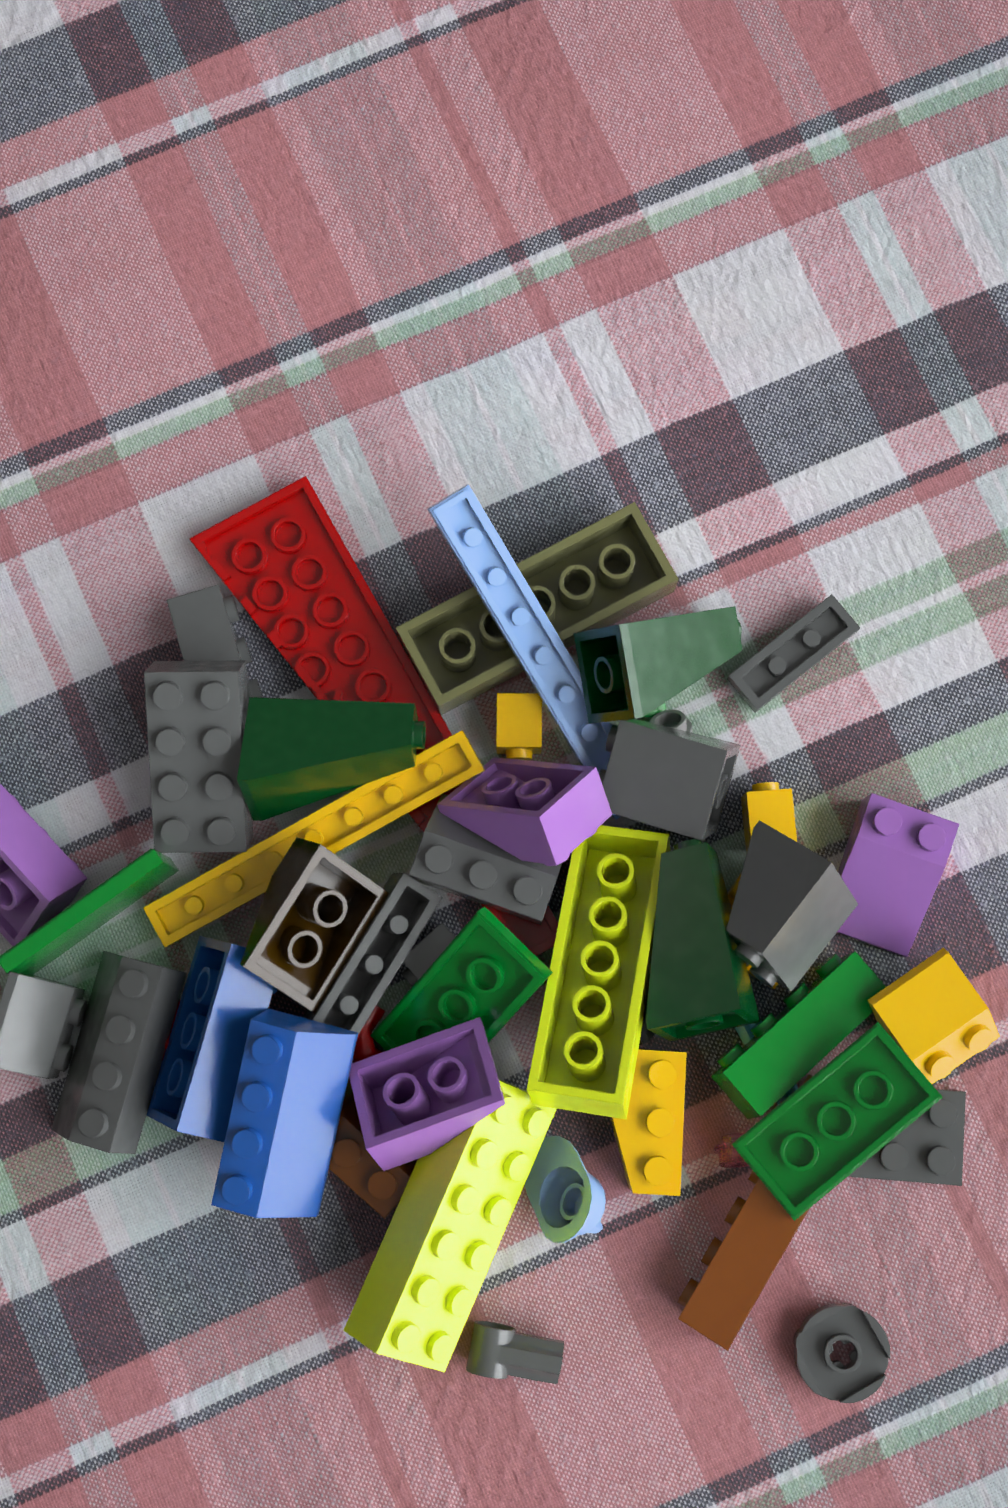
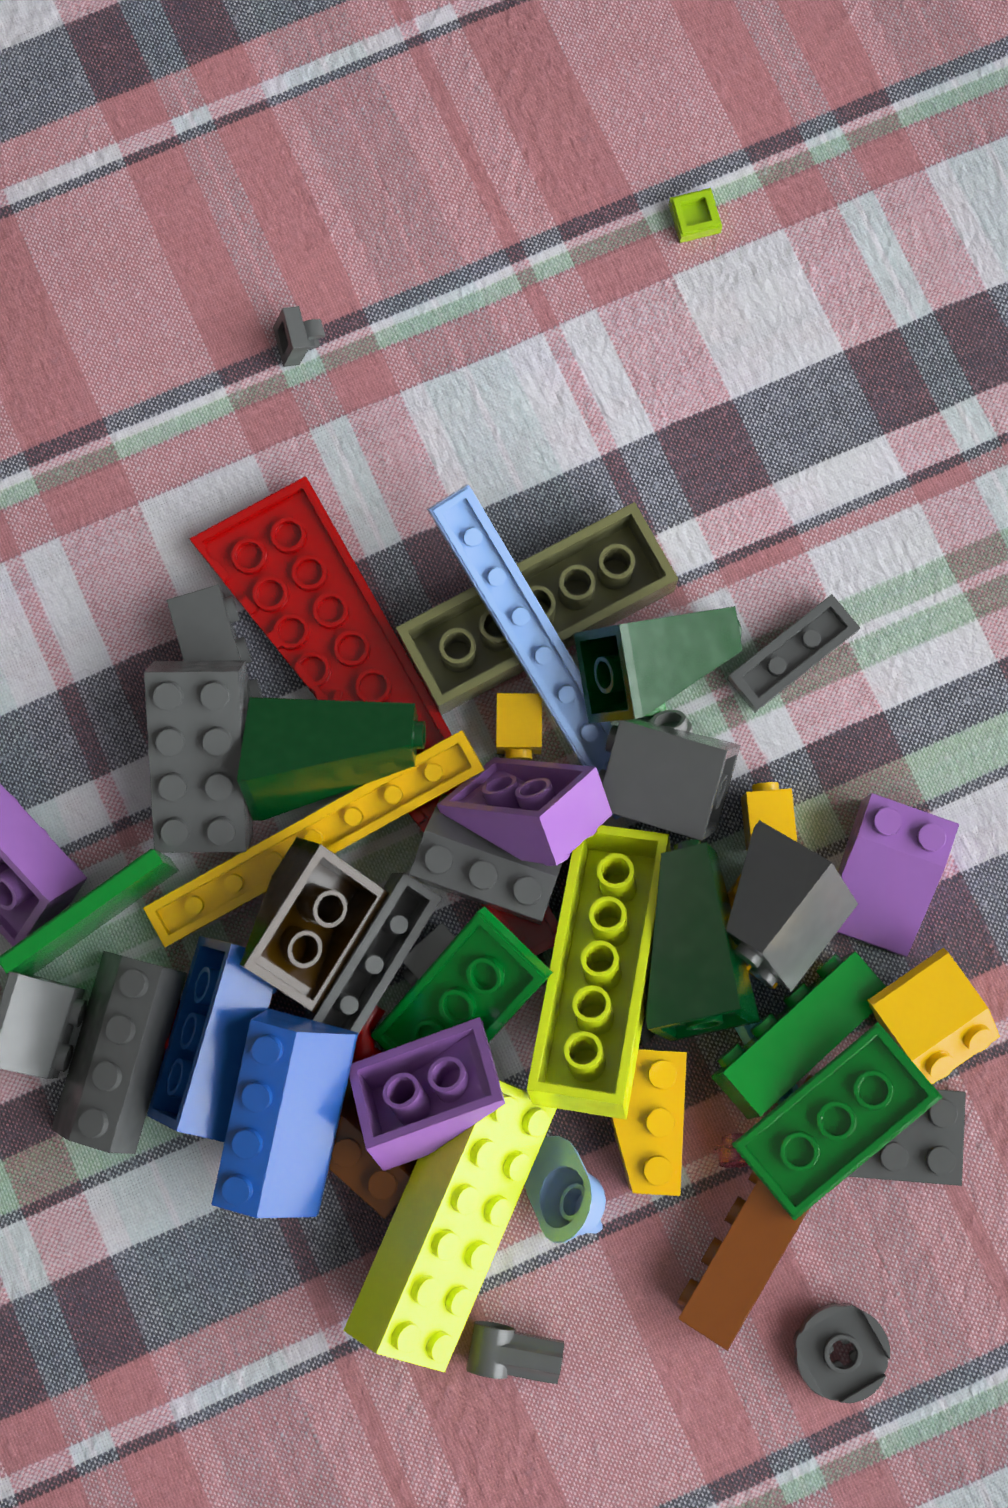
none -> dark grey tile [273,306,325,367]
none -> lime tile [668,188,722,243]

